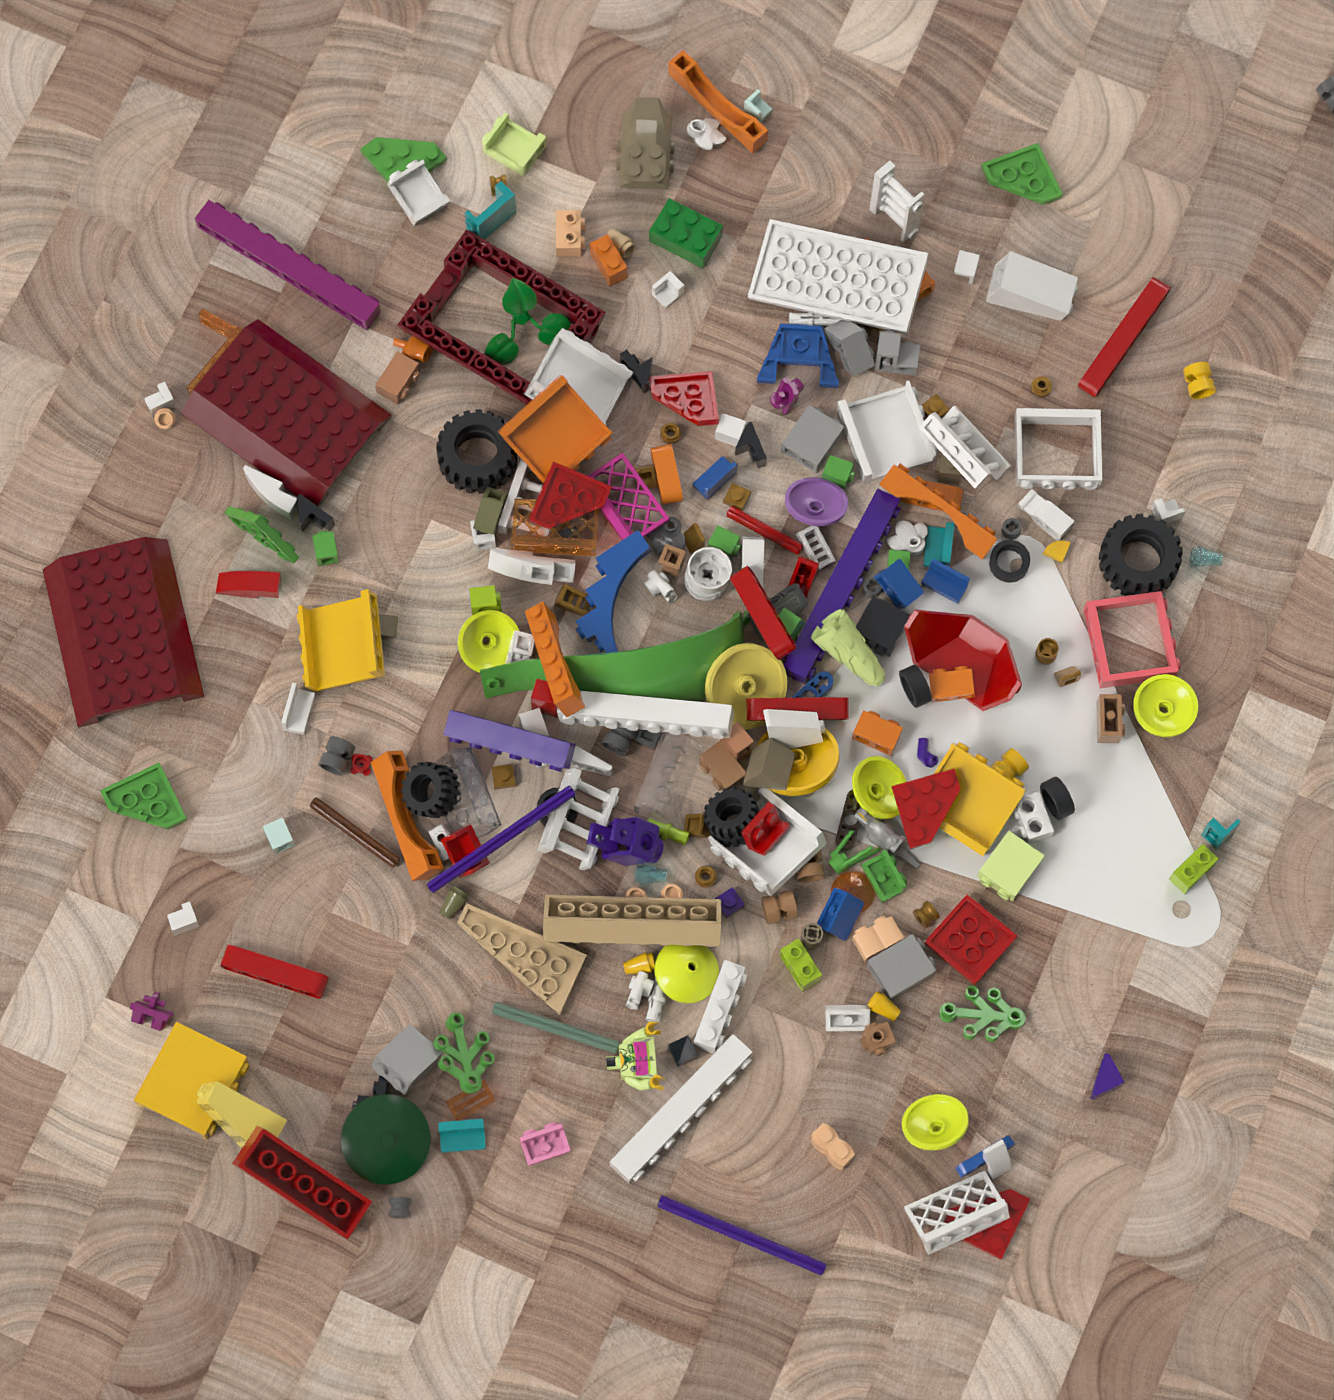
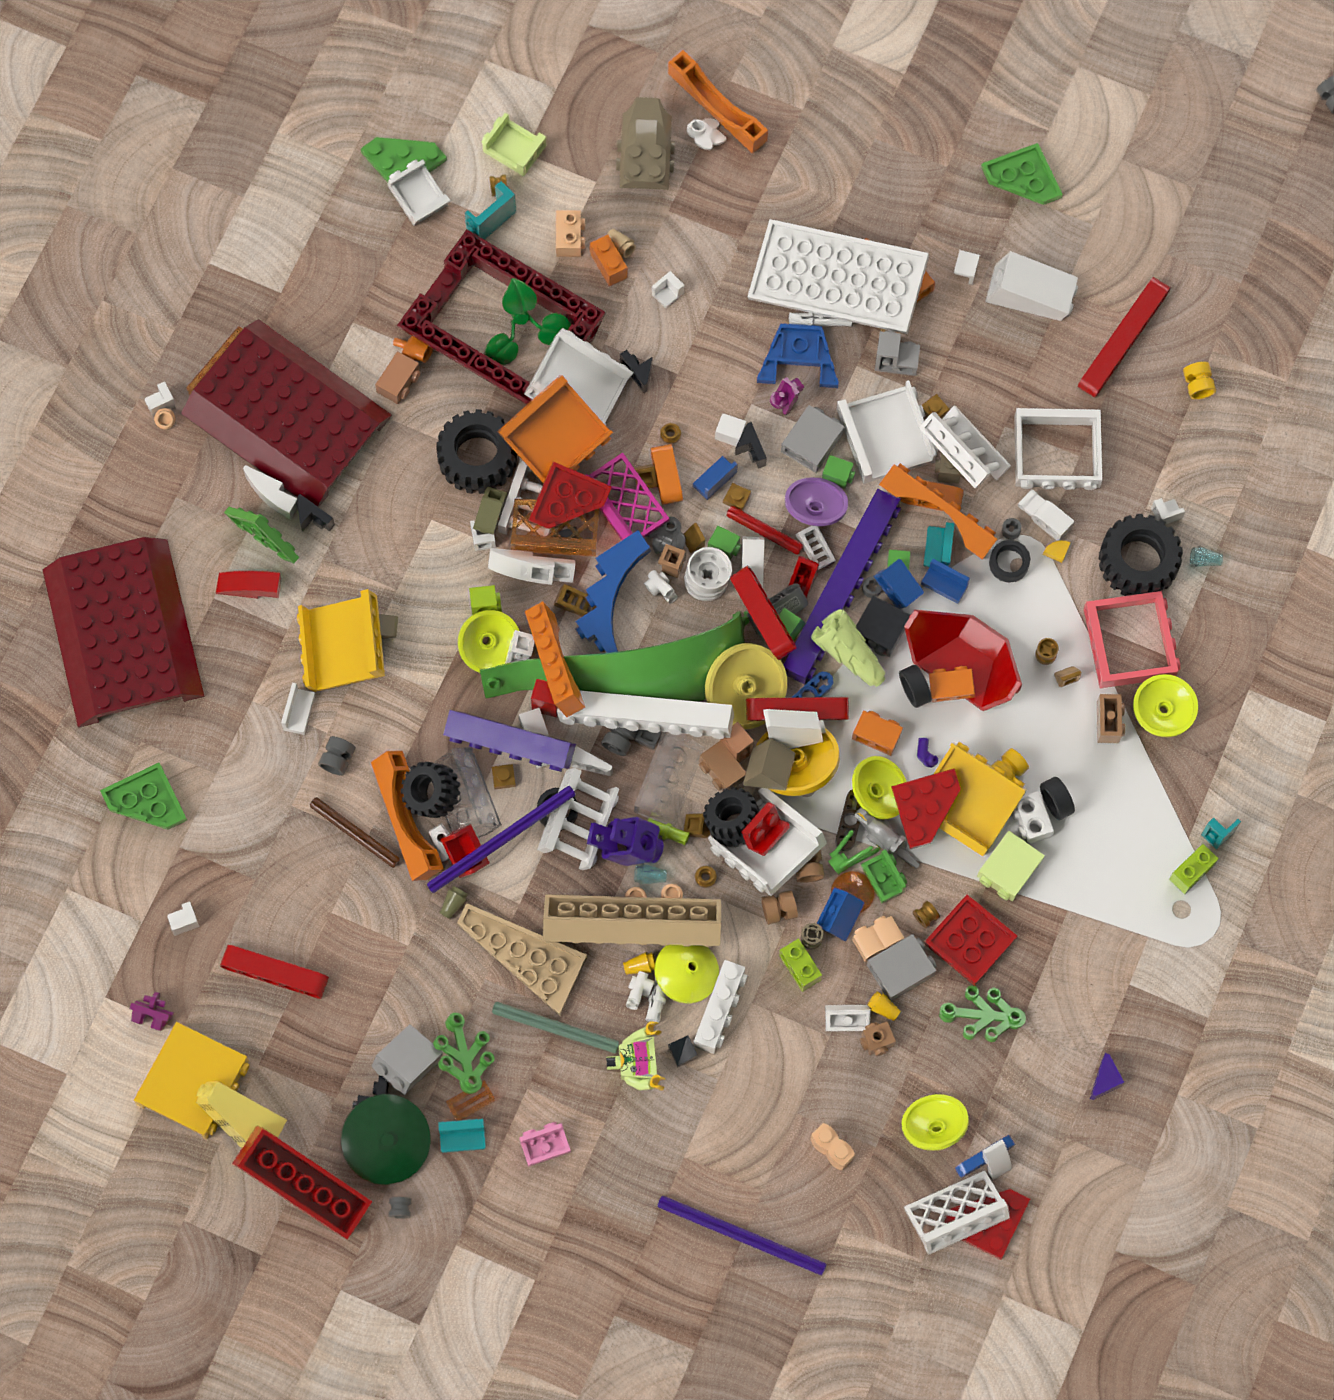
magenta brick [194,200,381,331] -> none
clear orange tile [198,308,239,341] -> none
light aqua panel [263,818,295,855] -> none
bright green brick [312,531,339,566] -> none
red plate [350,754,373,776] -> none
white brick [610,1034,752,1184] -> none
green brick [649,198,723,269] -> none
plate [650,371,719,426] -> none
dark purple plate [715,887,745,919] -> none
light aqua panel [744,89,772,123] -> none
light grey brick [824,320,875,376] -> none
white fence [869,161,925,243] -> none
white plate [886,520,928,555] -> none
pearl gold plate [1031,376,1052,397] -> none

